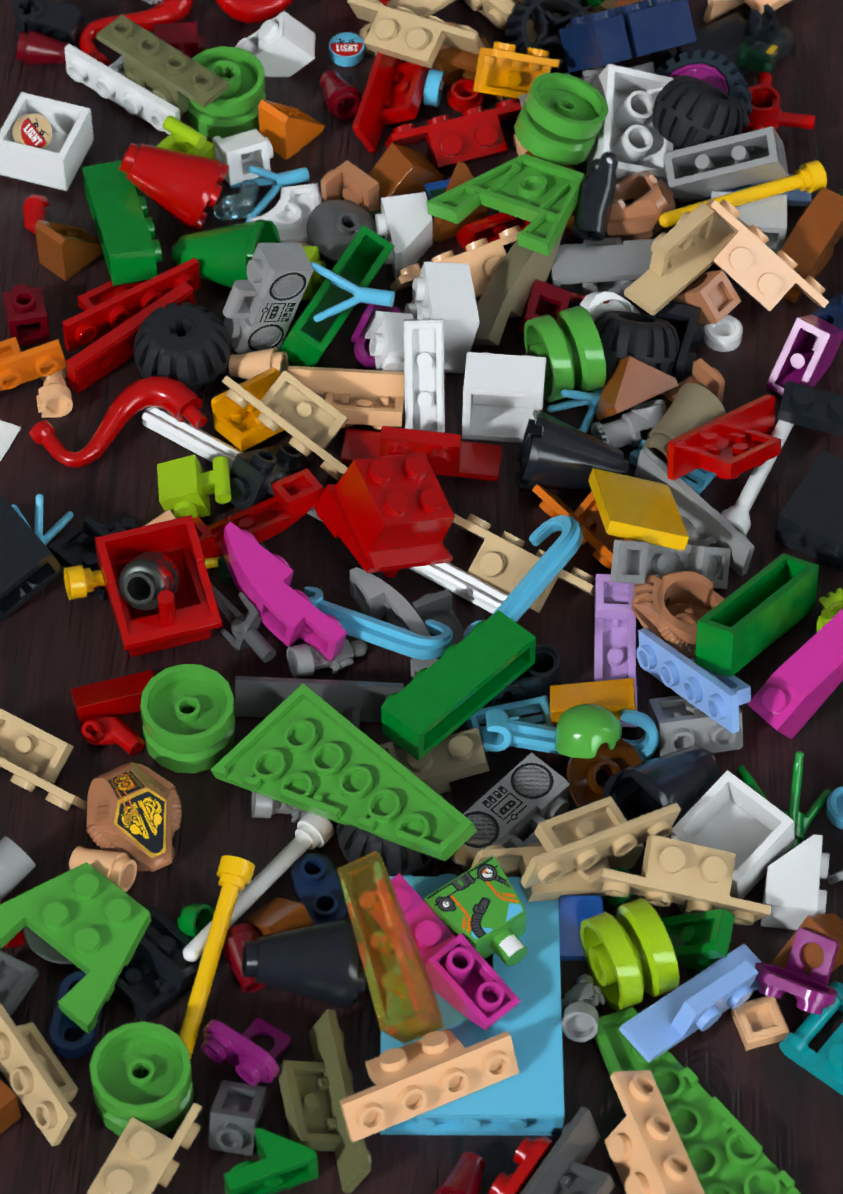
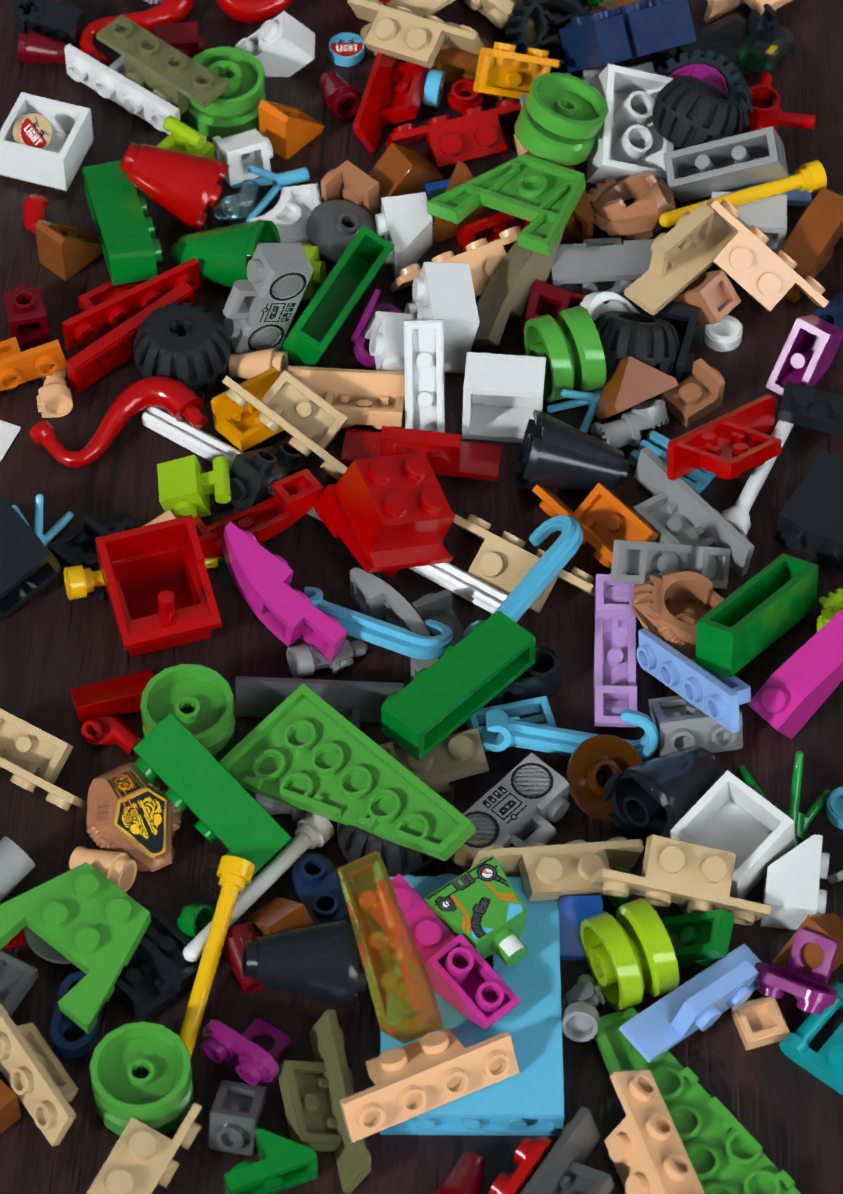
pearl dark grey head [119,551,180,611] -> none
dark grey piece [211,583,276,663] -> none
medium azure plant [311,262,395,322] -> none
tan bracket [520,796,681,889] -> none
light orange slope [550,678,636,726] -> none
bright green hair [555,704,622,759] -> none
black piece [571,152,618,241] -> none
yellow tile [588,468,689,551] -> none
dark tan plant [642,383,726,464] -> none
none -> green brick [133,713,292,877]

